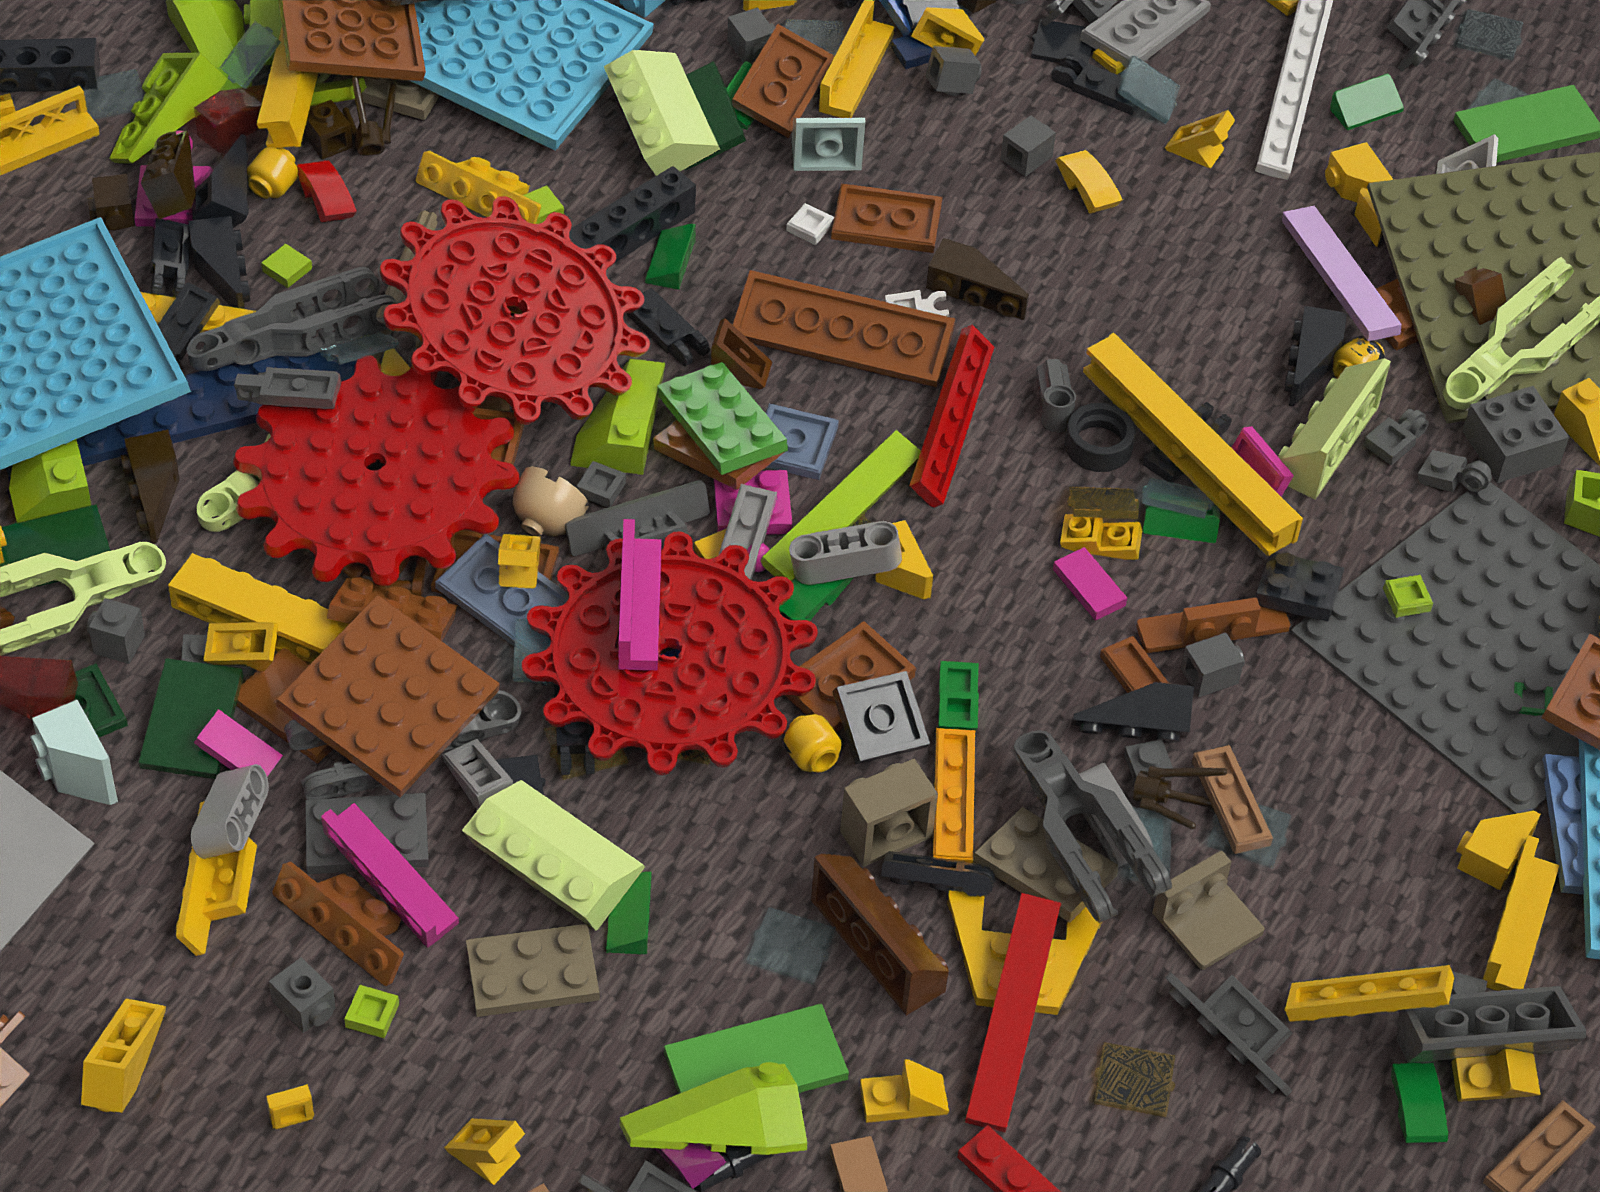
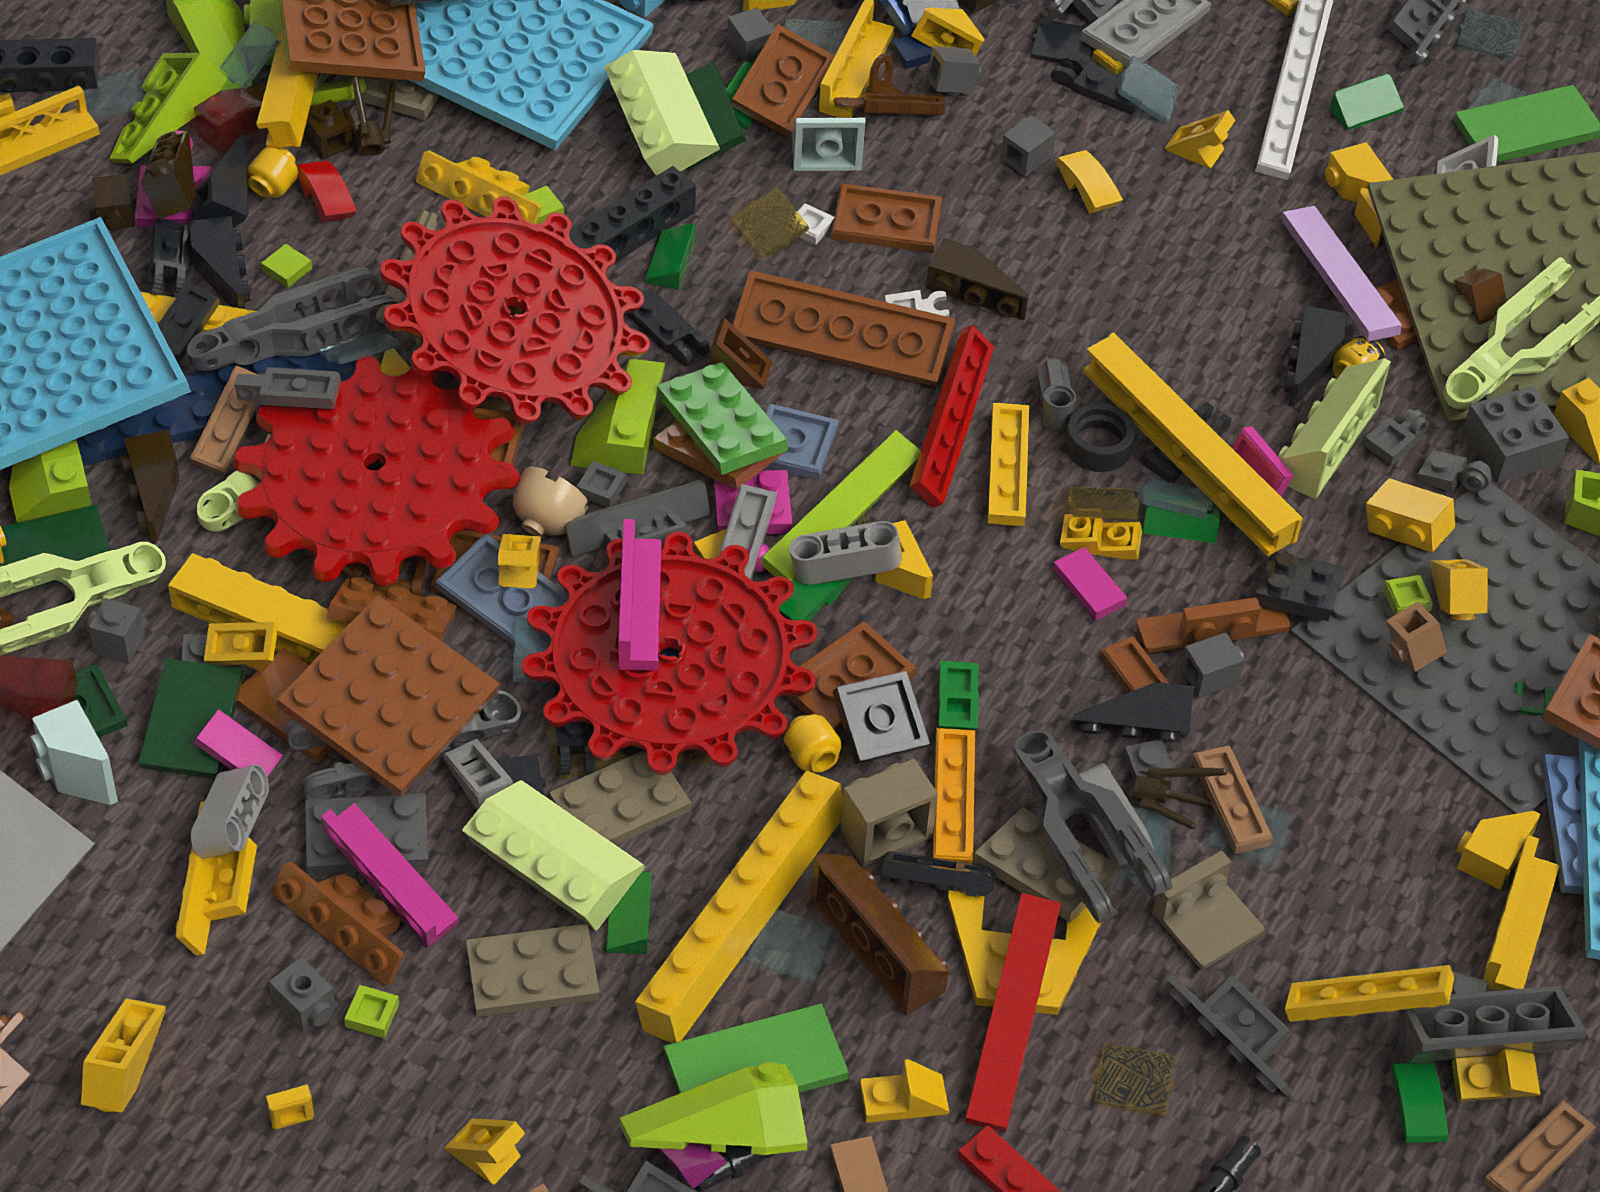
none -> medium nougat tile [190,366,260,476]
none -> dark tan plate [549,750,692,845]
none -> yellow brick [635,770,843,1043]
none -> clear yellow piece [730,187,810,259]
none -> reddish brown piece [833,54,946,116]
none -> yellow plate [987,403,1029,526]
none -> yellow brick [1366,478,1455,553]
none -> medium nougat brick [1386,602,1447,672]
none -> yellow slope [1430,559,1488,620]

